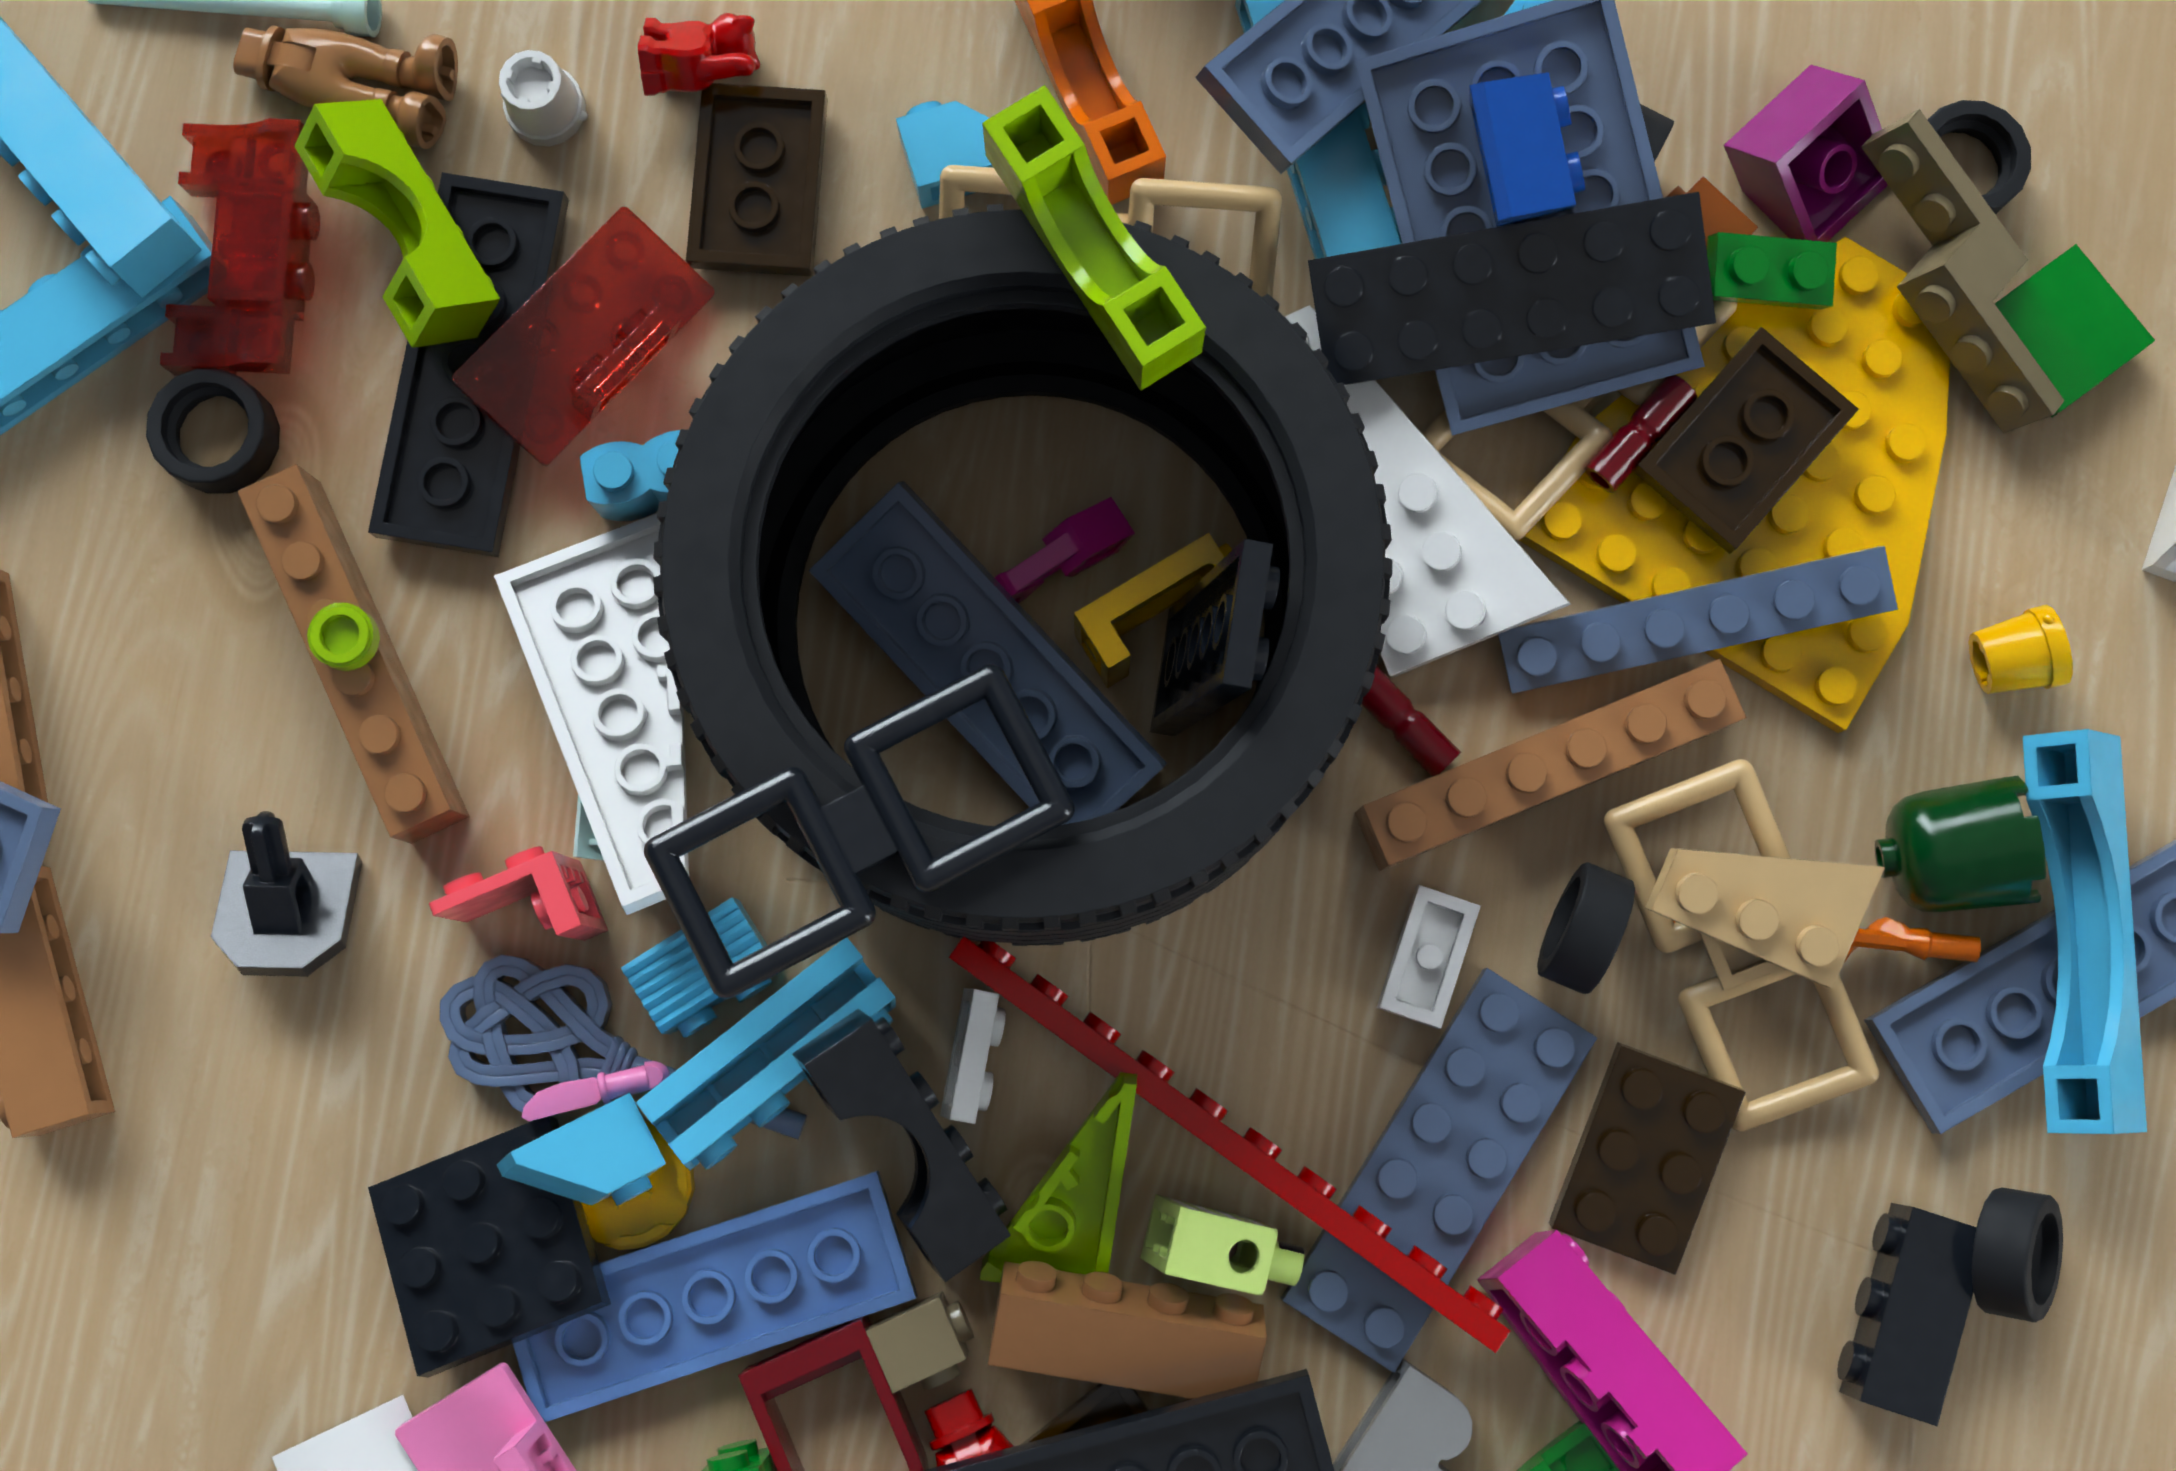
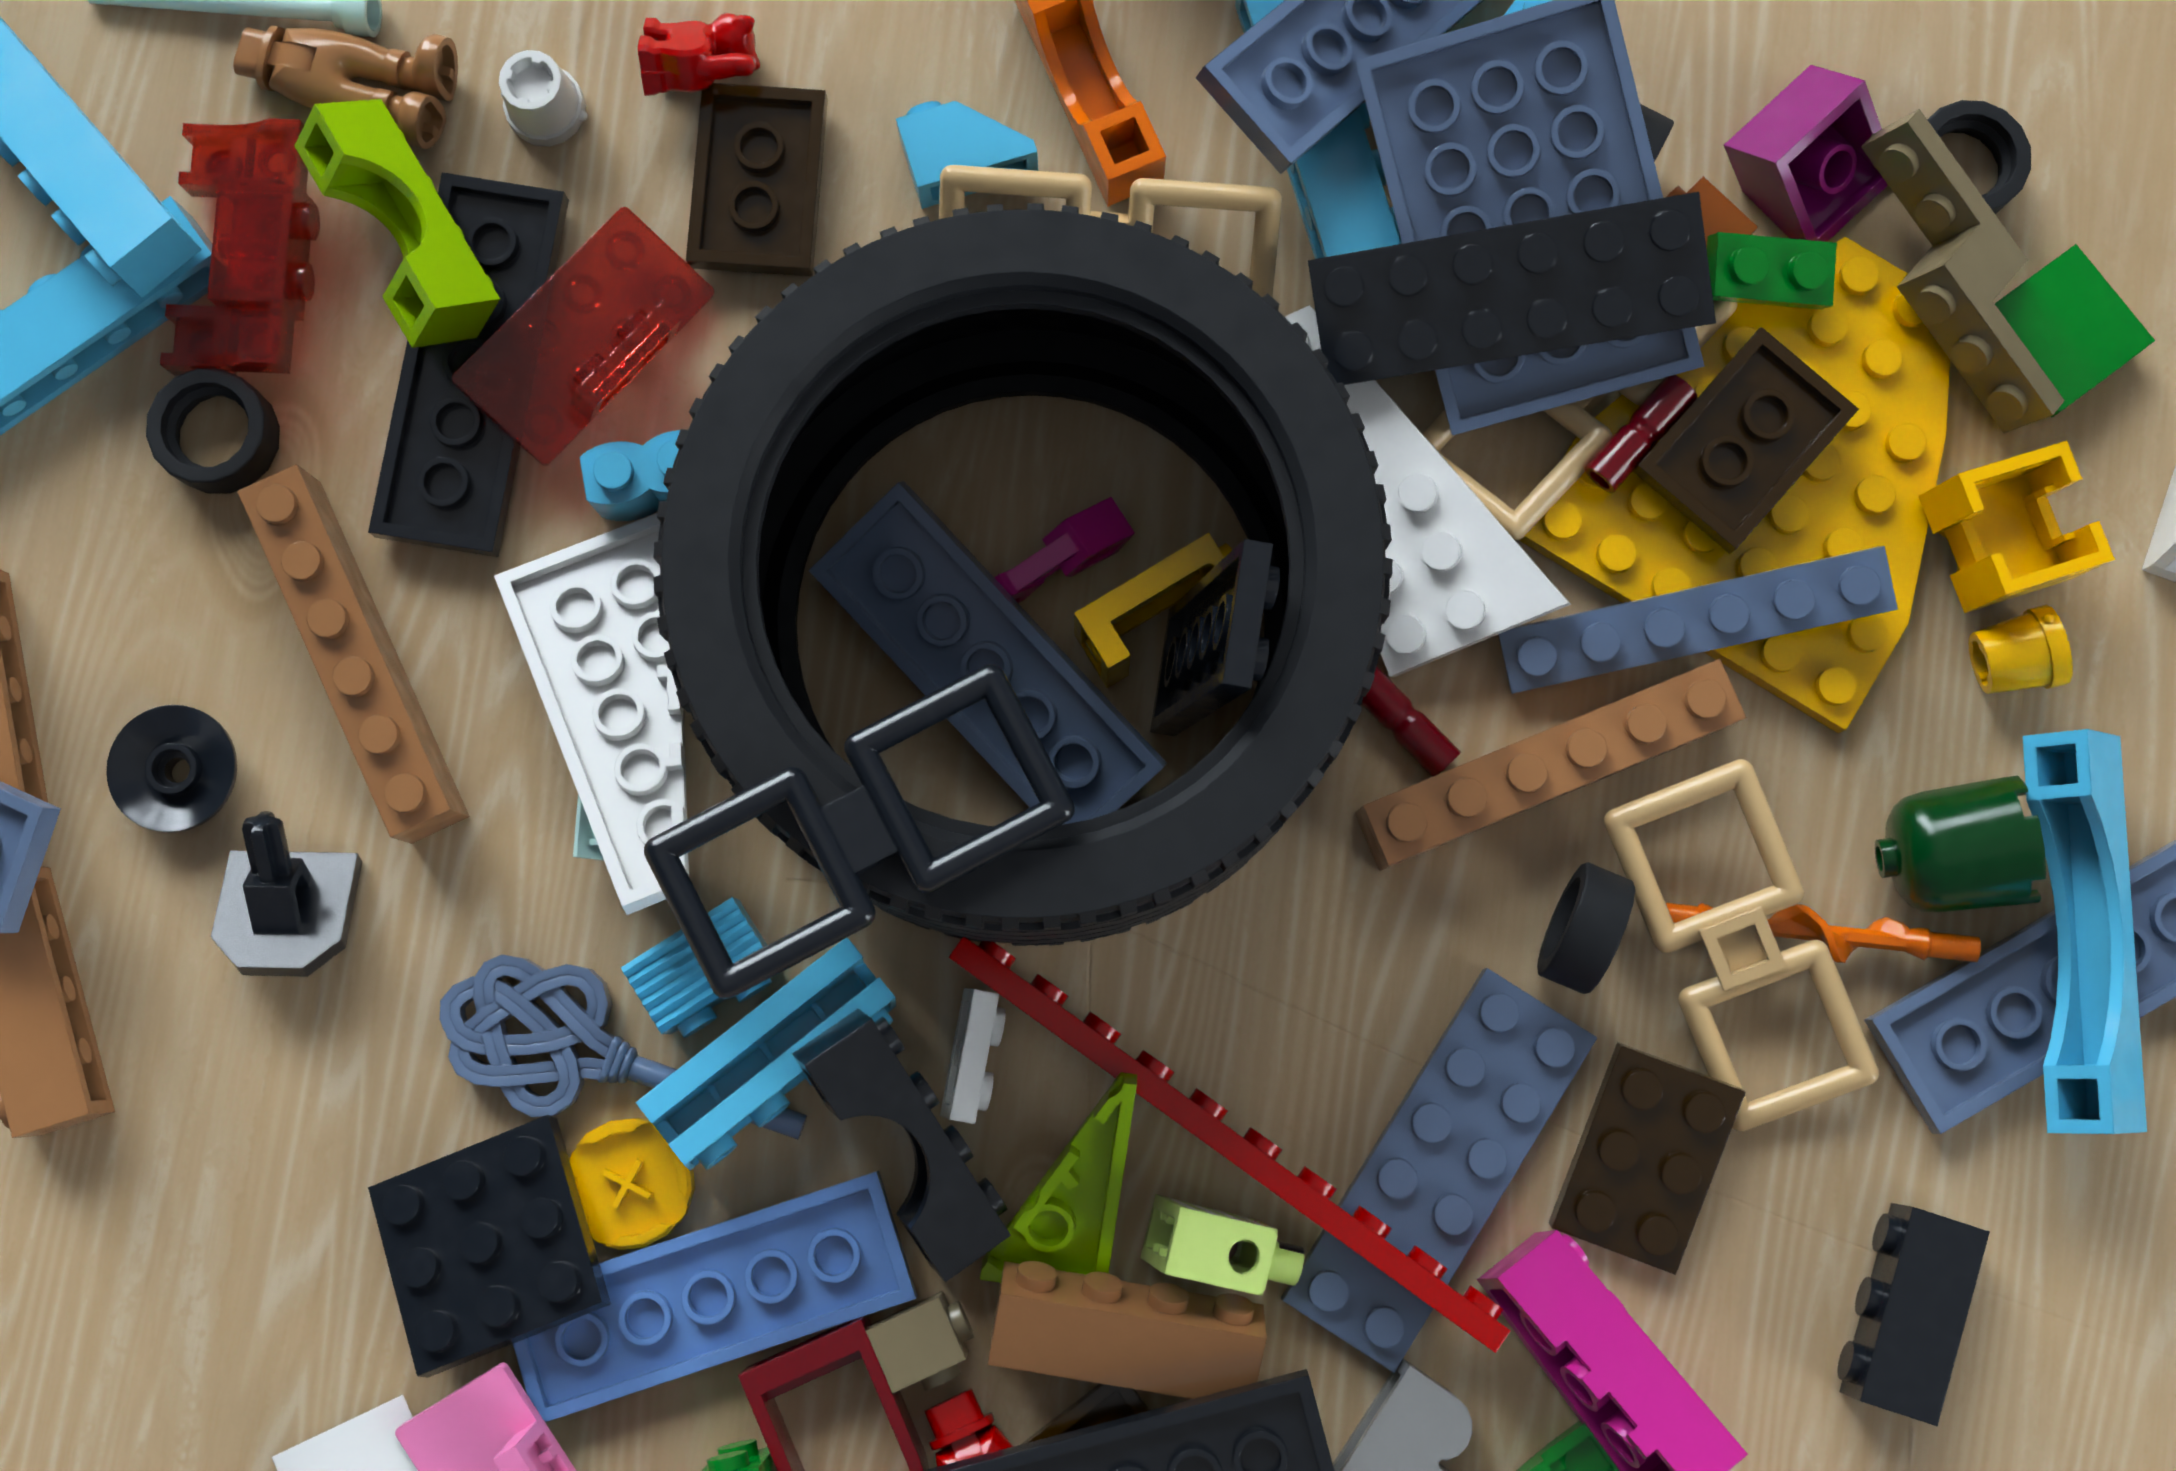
lime tile [307,602,380,671] -> none
coral bracket [429,846,608,941] -> none
medium azure slope [496,1093,666,1206] -> none
bright pink piece [521,1061,670,1122] -> none
lime arch [982,85,1206,391] -> none
white plate [1376,885,1481,1029] -> none
blue slope [1469,72,1585,227] -> none
tan wing [1645,848,1885,989] -> none
black tyre [1972,1187,2063,1322] -> none
none -> black dish [106,705,237,833]
none -> yellow piece [1918,441,2115,614]

